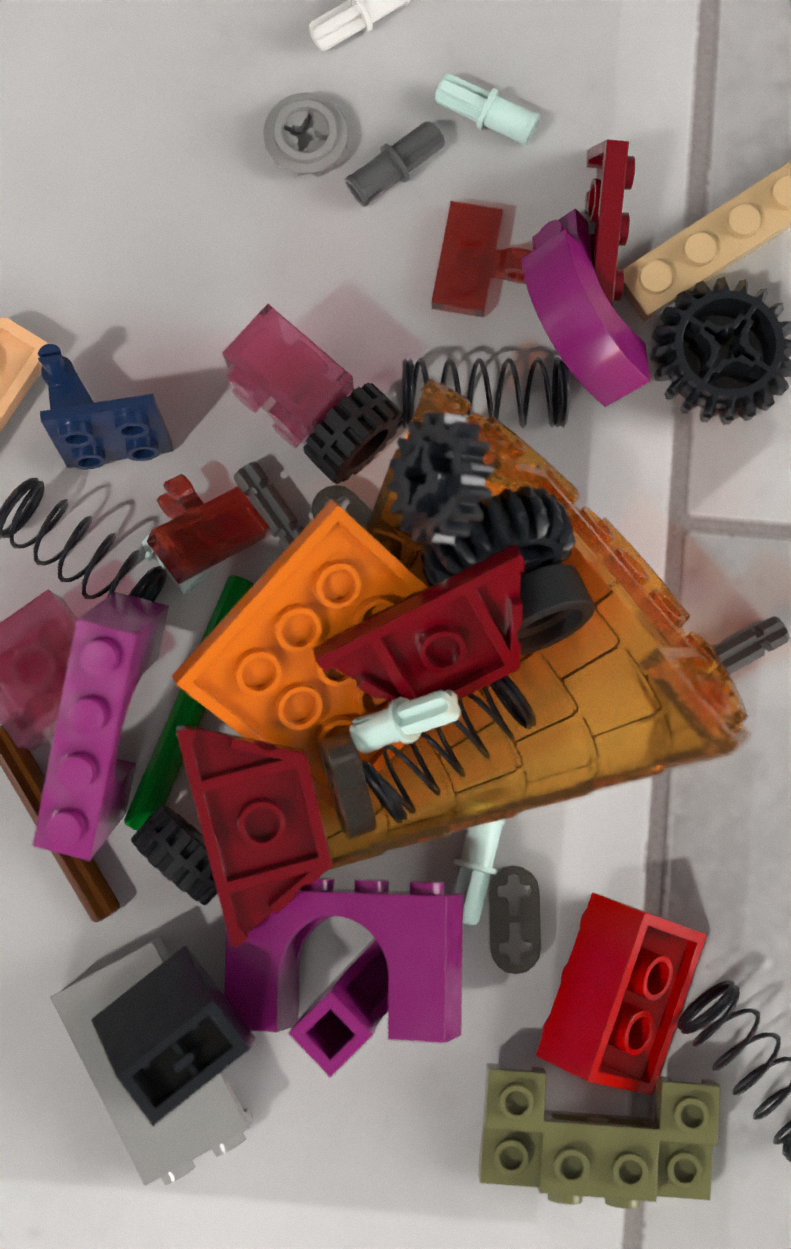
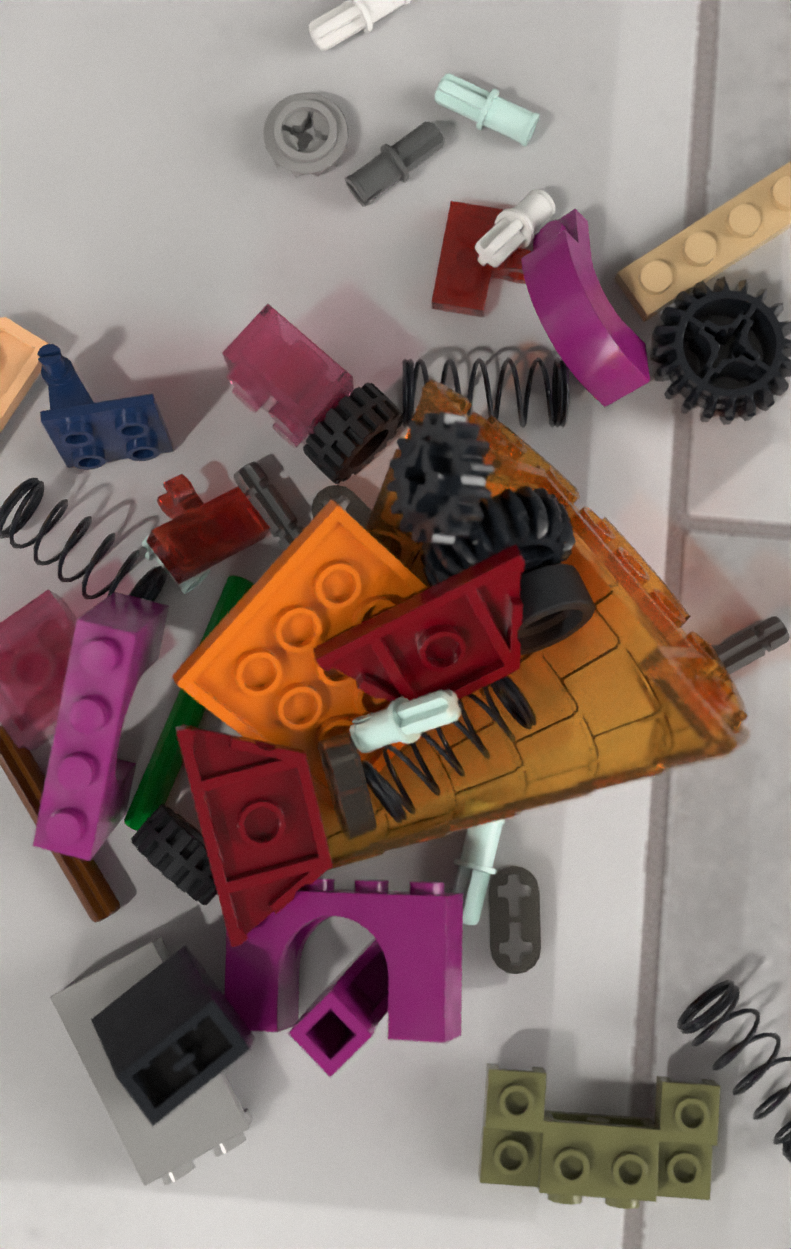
red slope [535,892,707,1096] -> none
dark red wing [585,139,635,307] -> none
none -> white axle [475,189,555,267]

